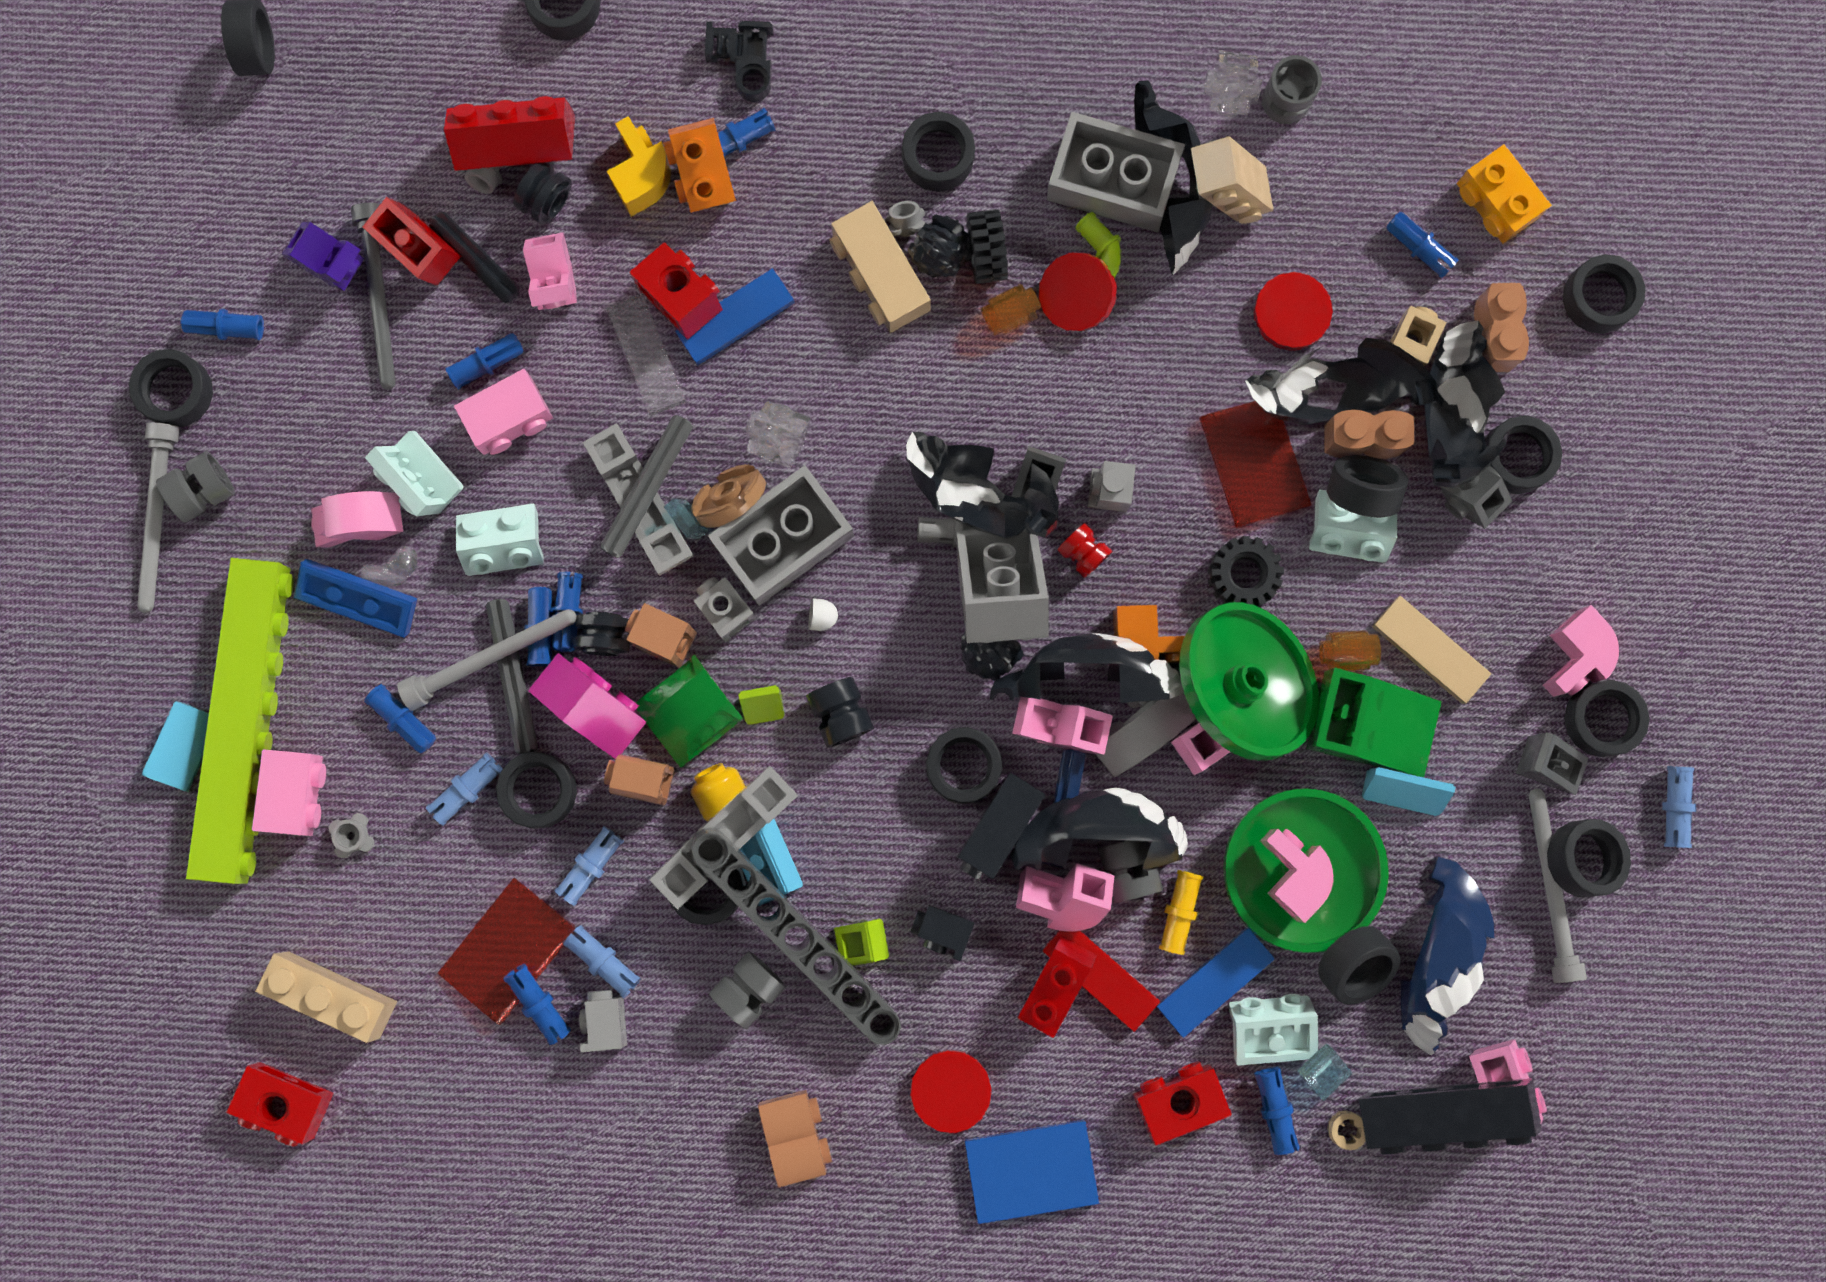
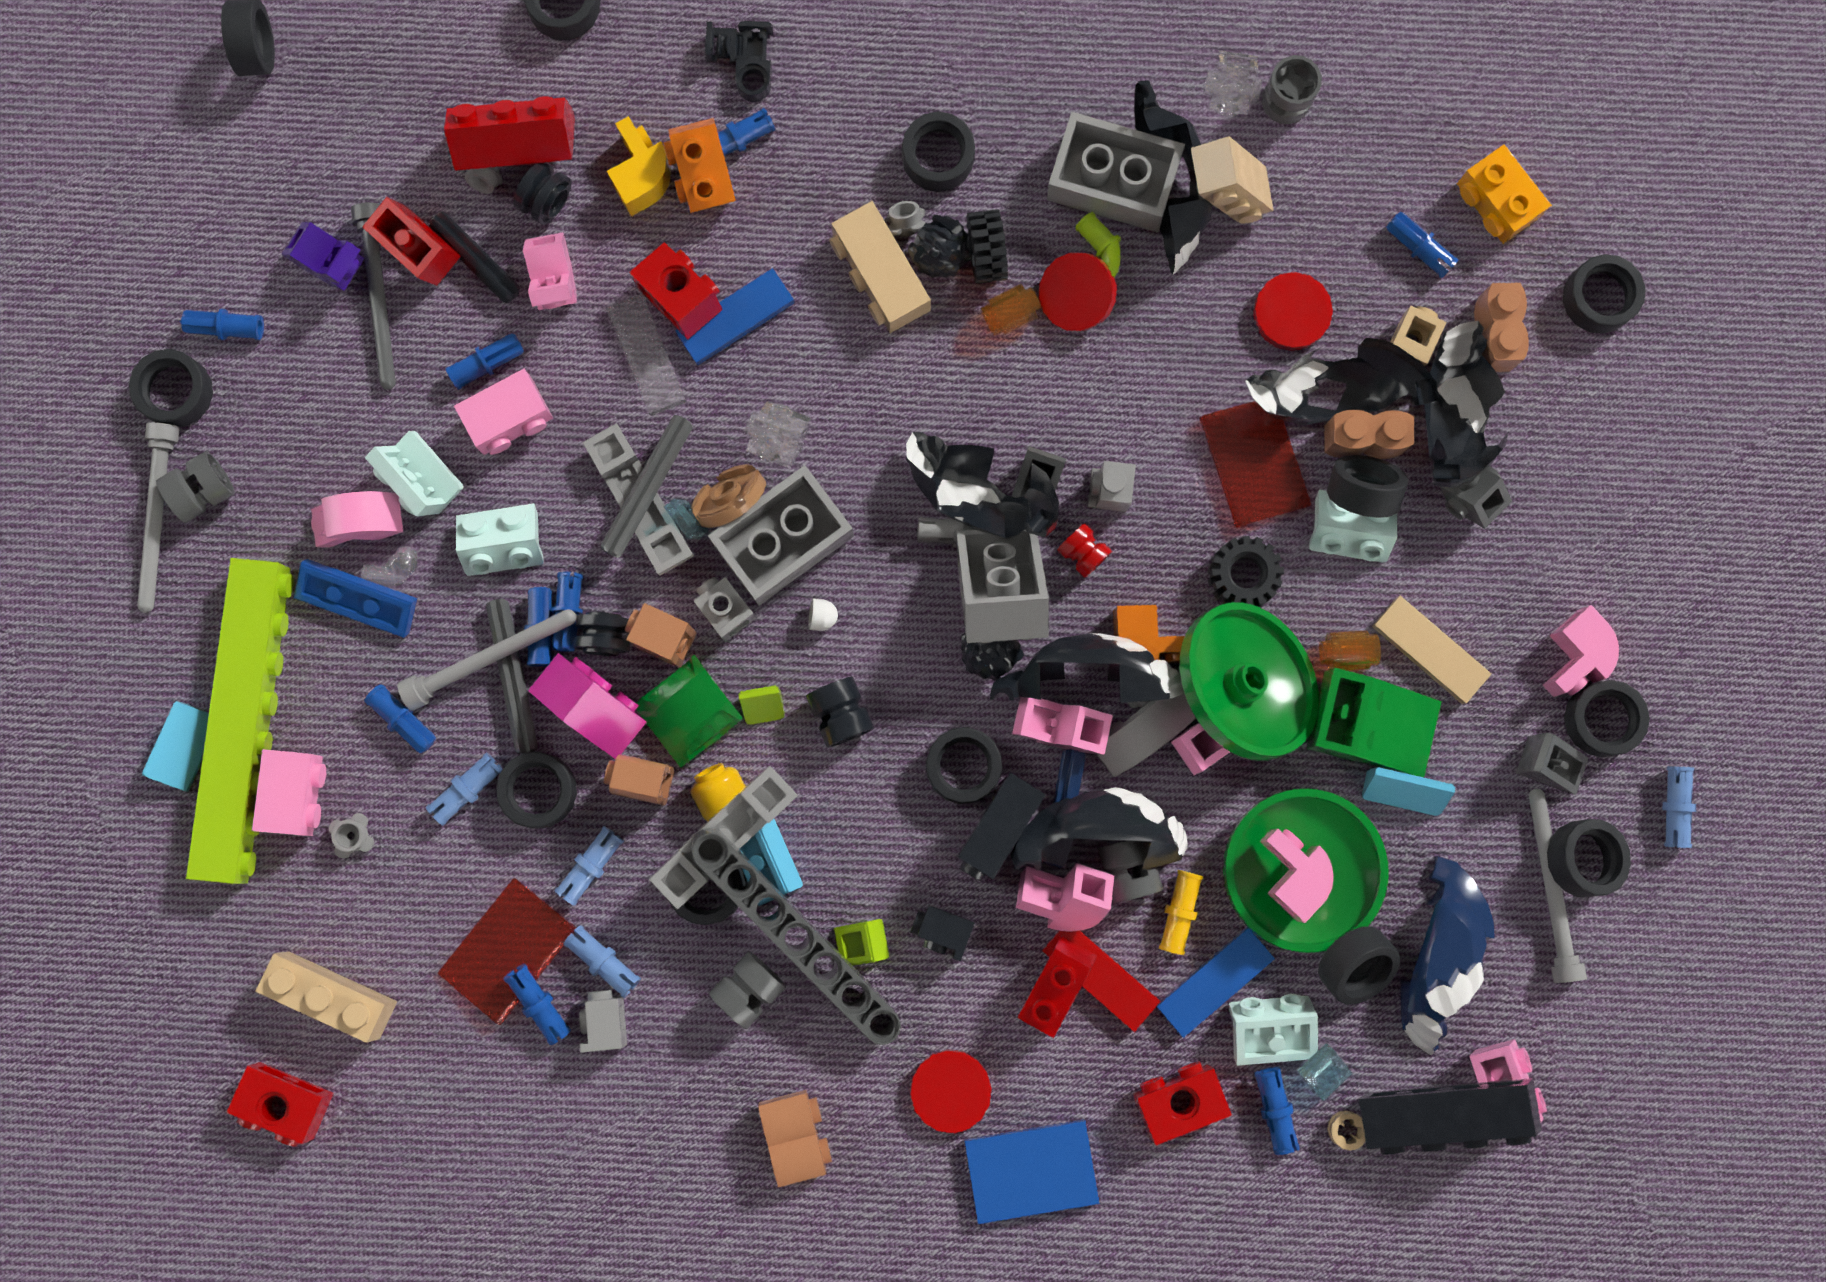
black tyre [1485,415,1563,494] -> none

